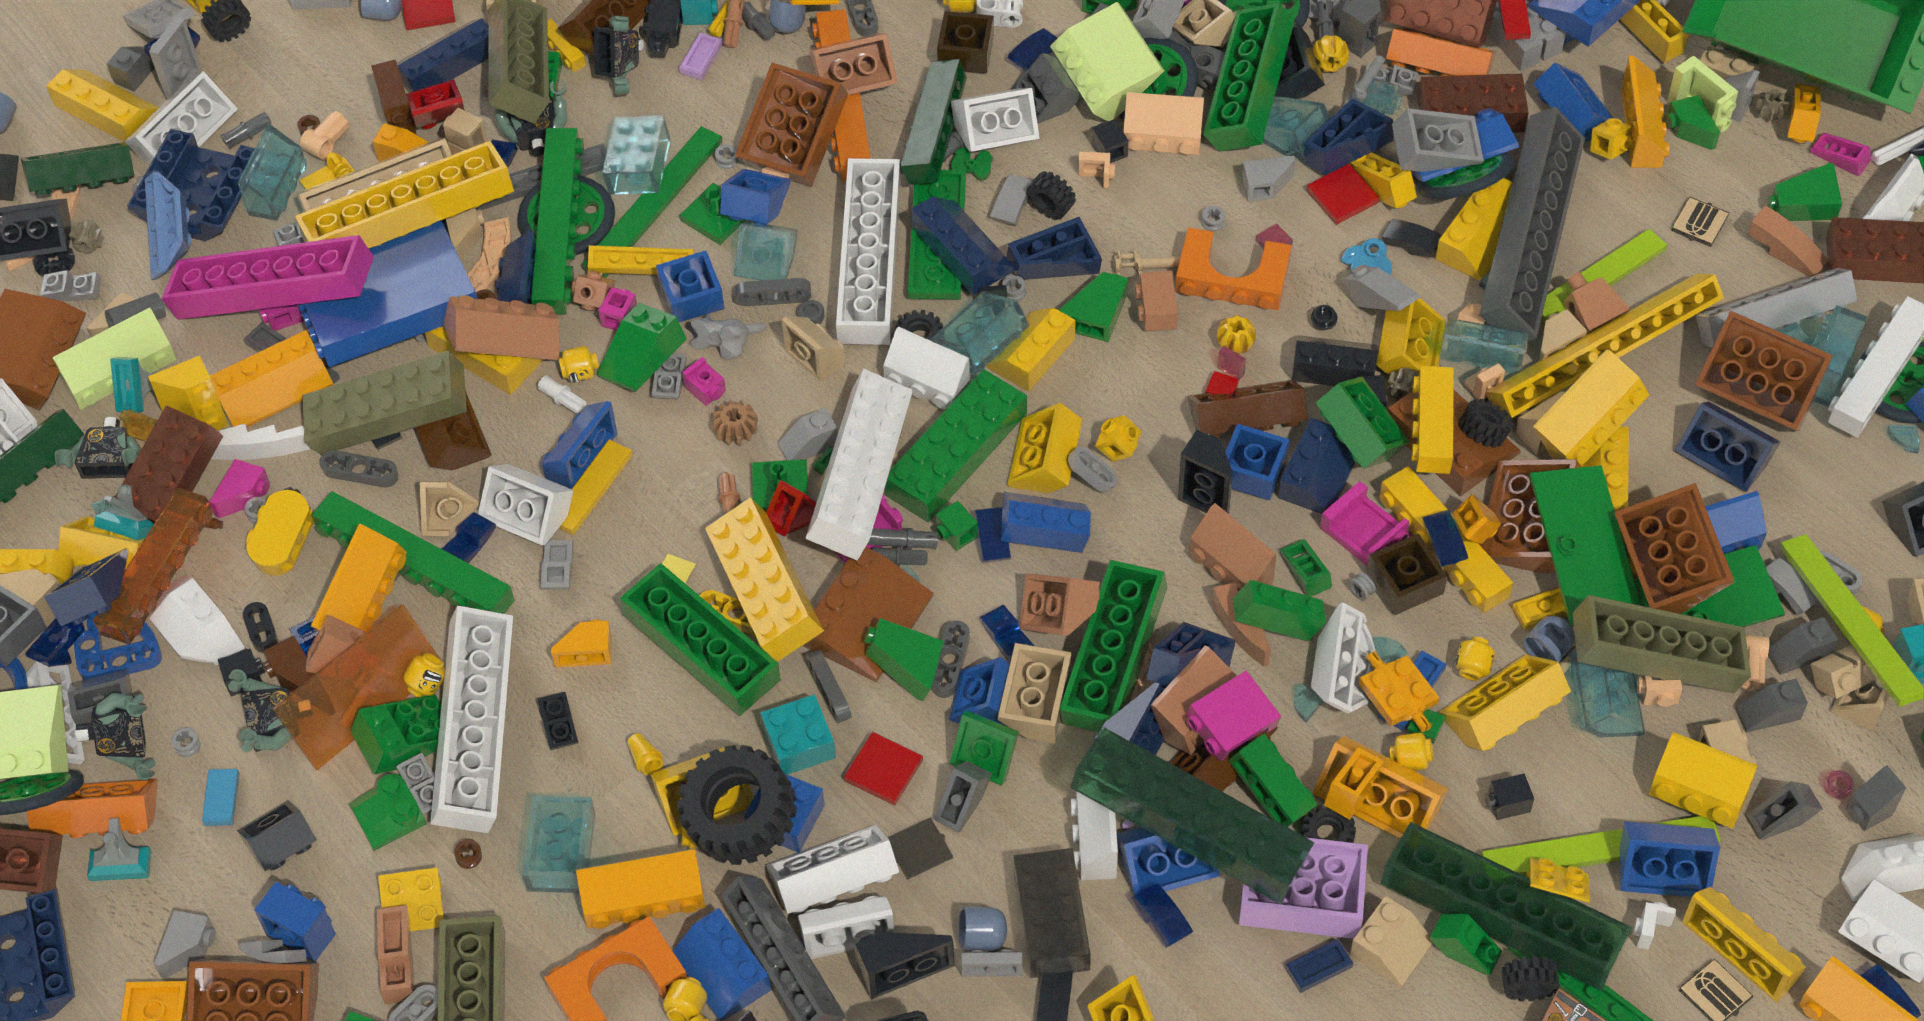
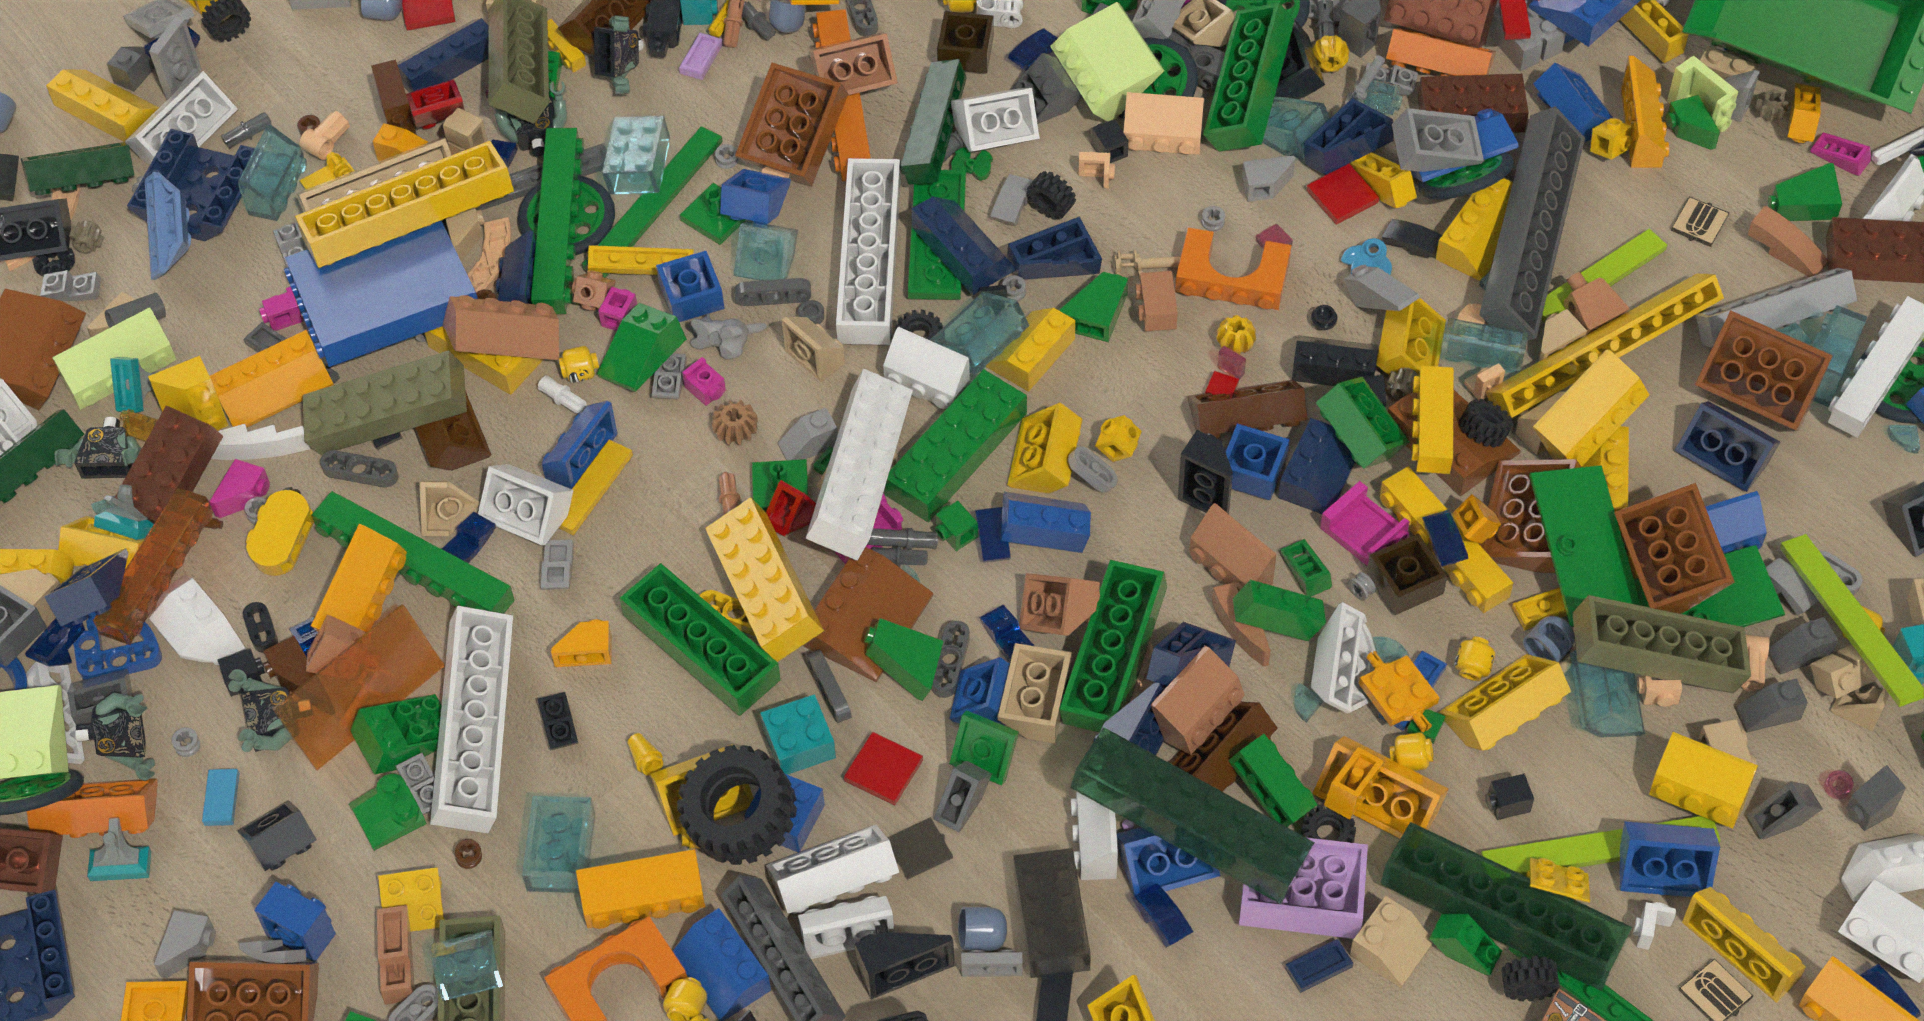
dark pink brick [161,235,374,320] -> none
yellow head [403,653,445,697] -> none
light yellow sticker [662,554,696,583] -> none
dark pink panel [1186,670,1281,761] -> none
none -> clear light blue slope [432,930,503,1001]

